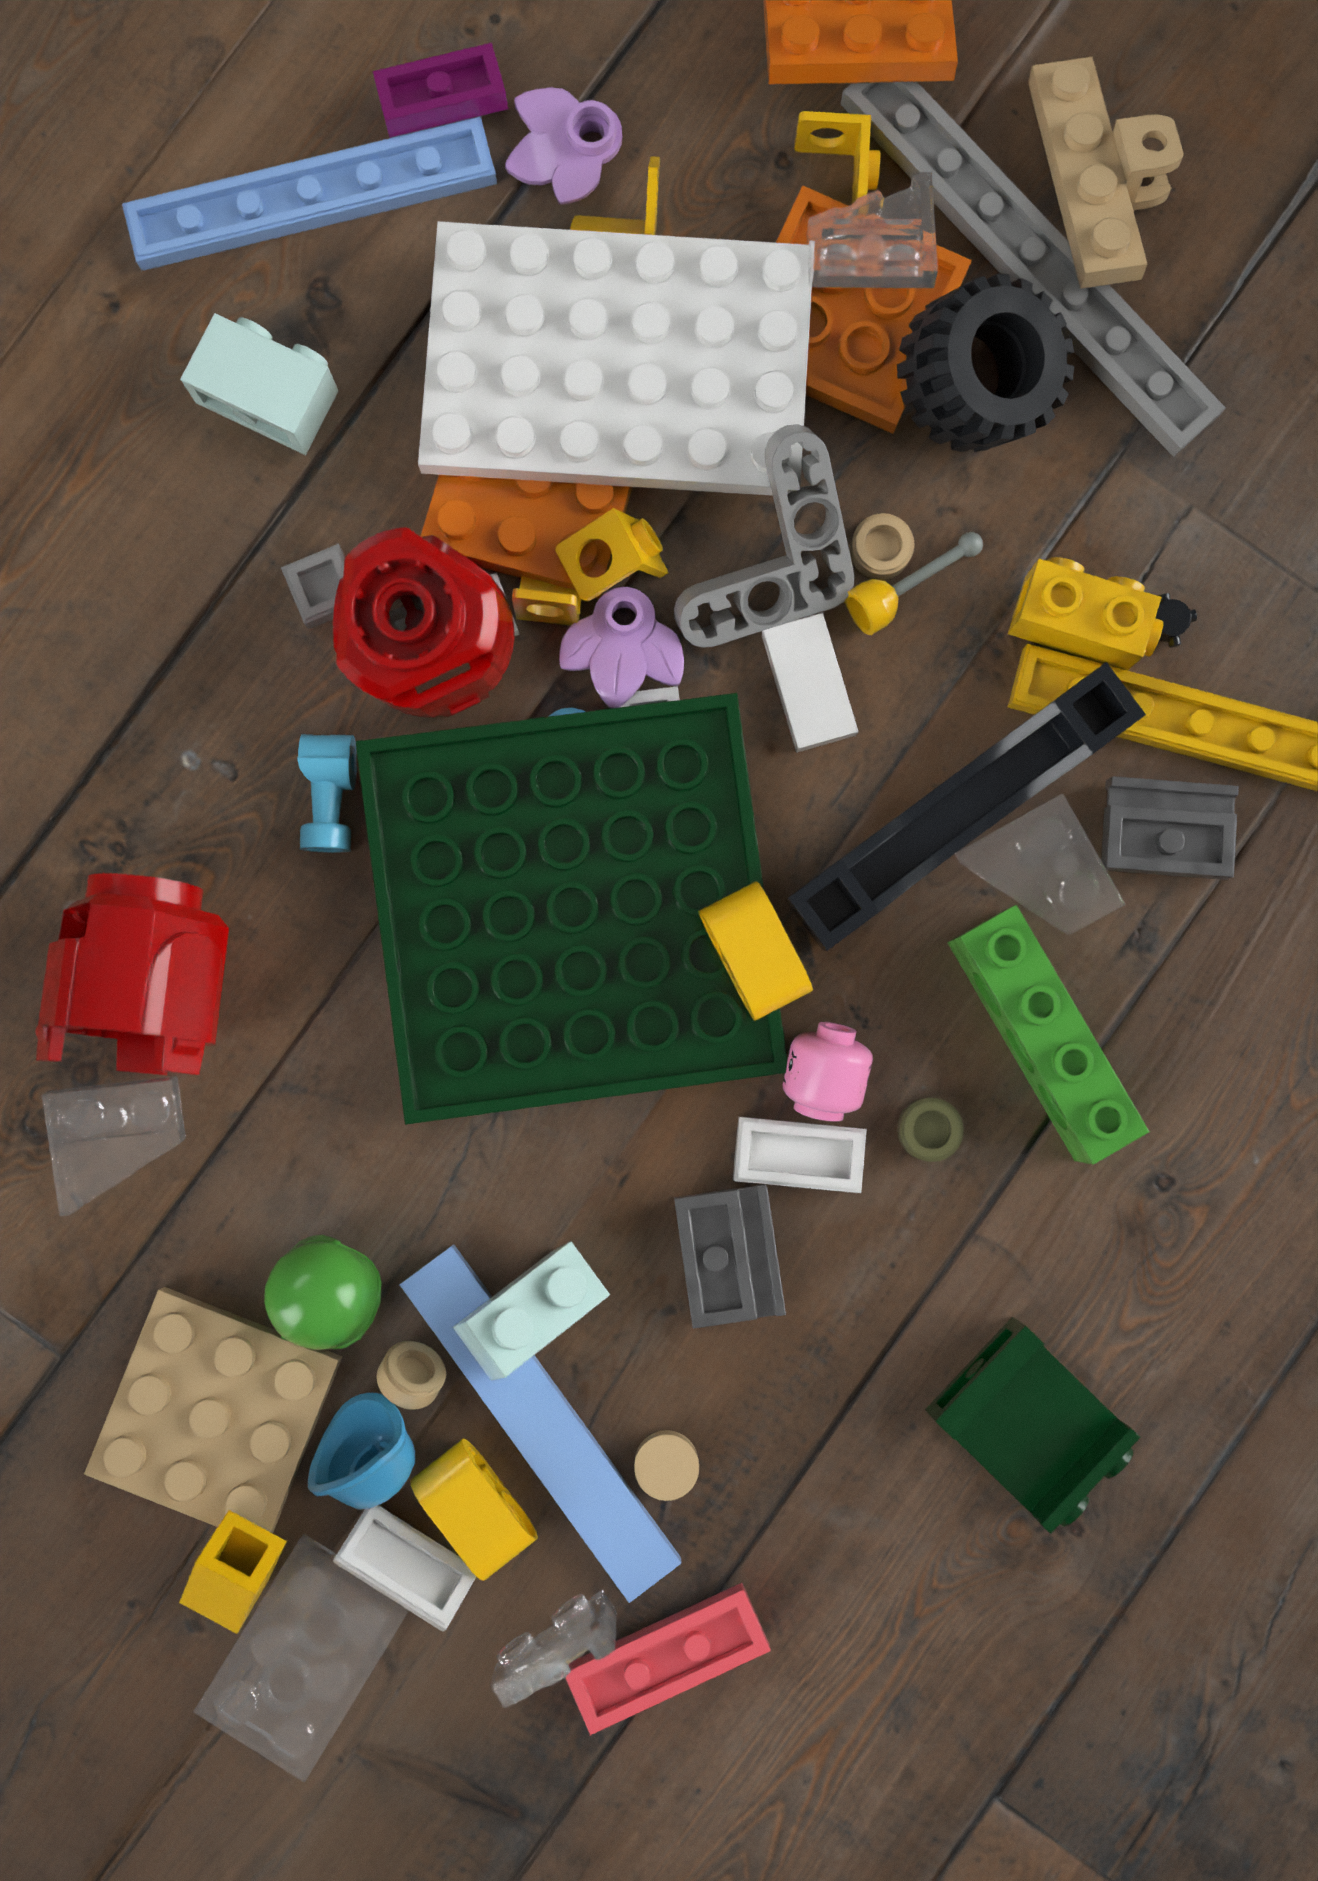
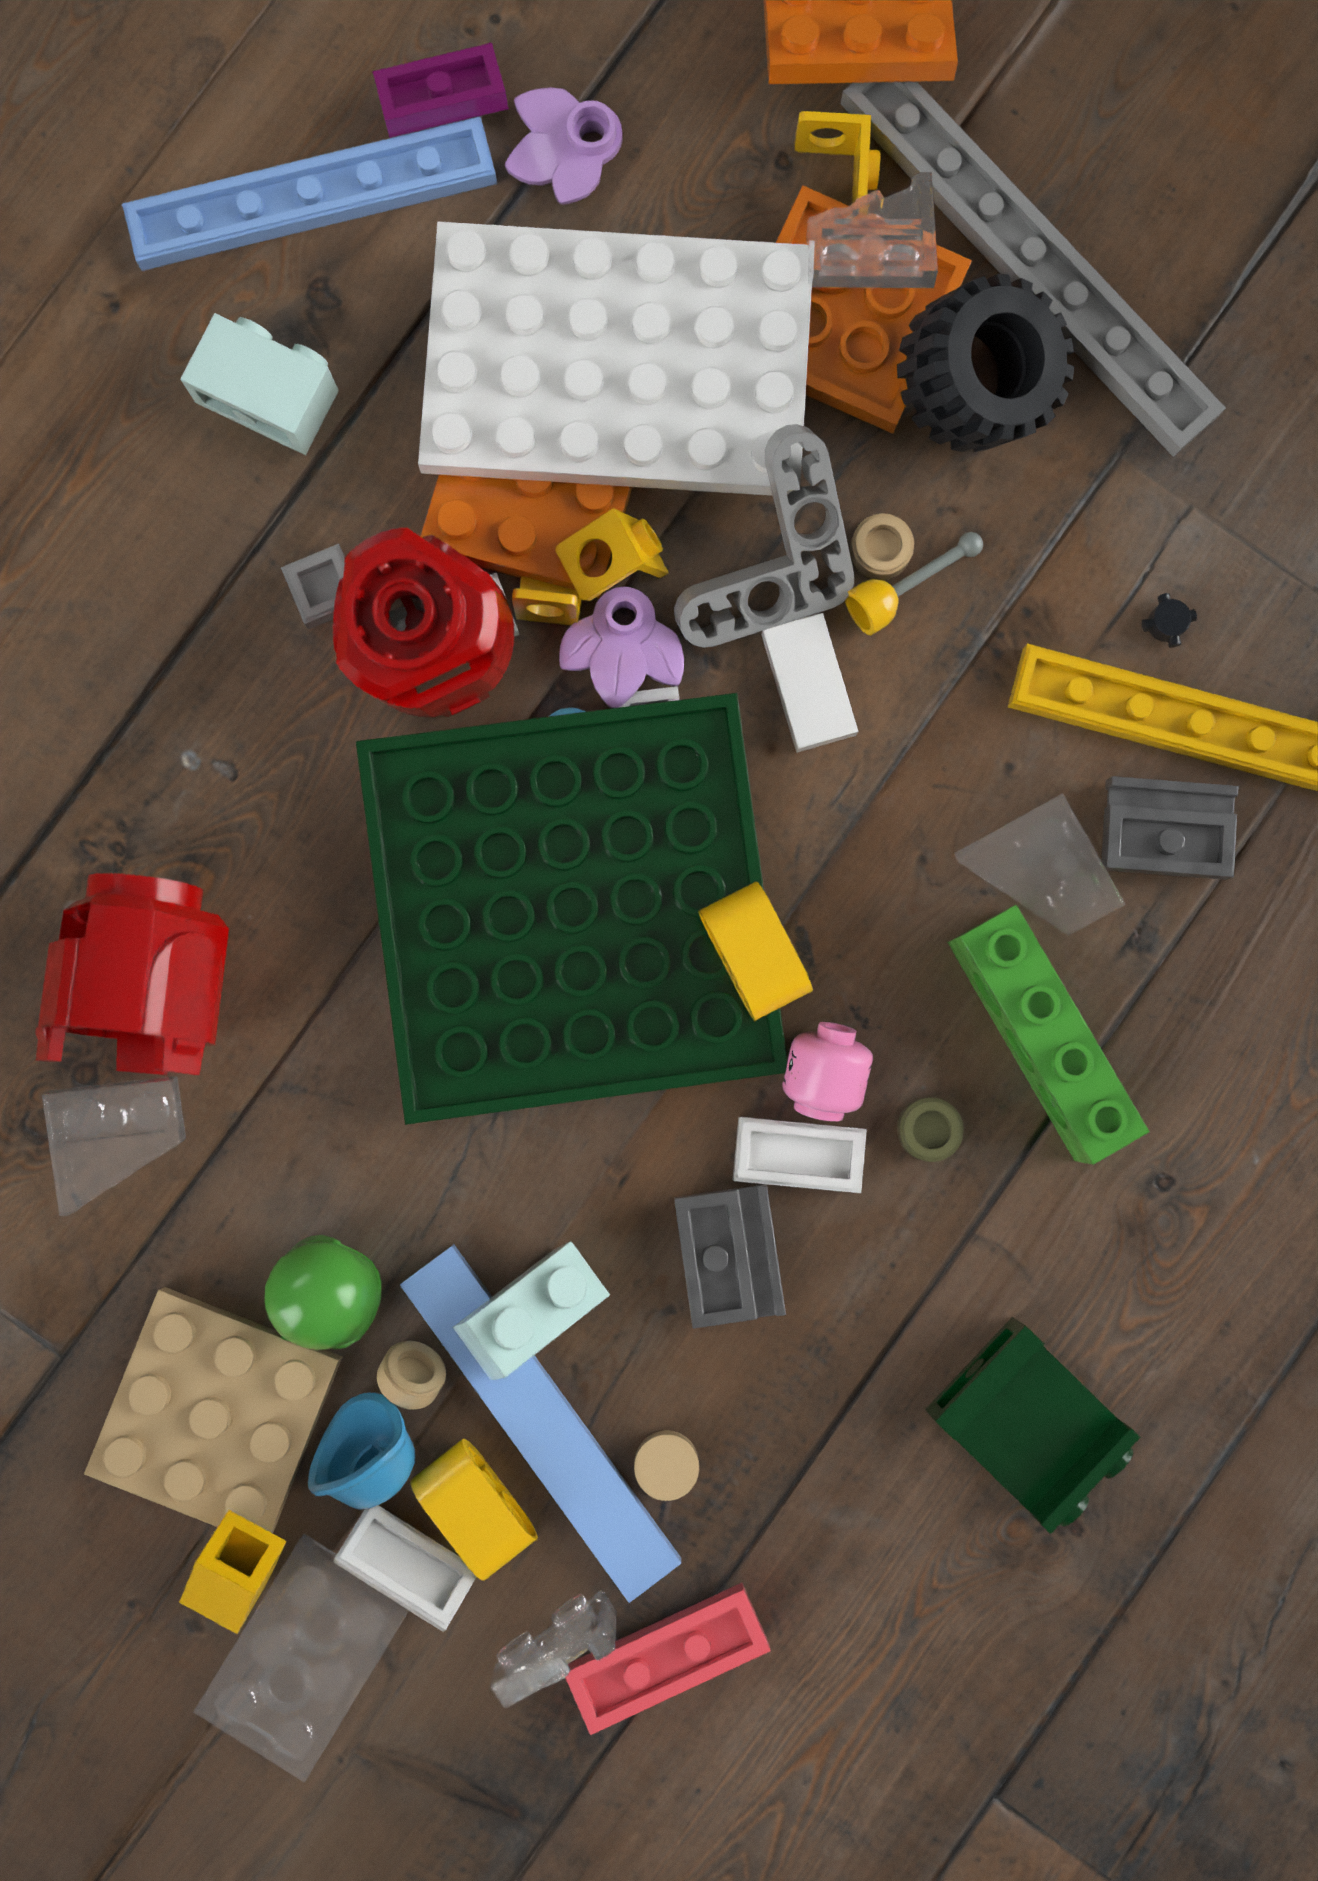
medium azure leg [297,734,357,853] -> none
yellow bracket [570,156,660,235] -> none
black arch [785,662,1146,951] -> none
yellow brick [1008,557,1163,670] -> none
tan plate [1028,57,1184,289] -> none

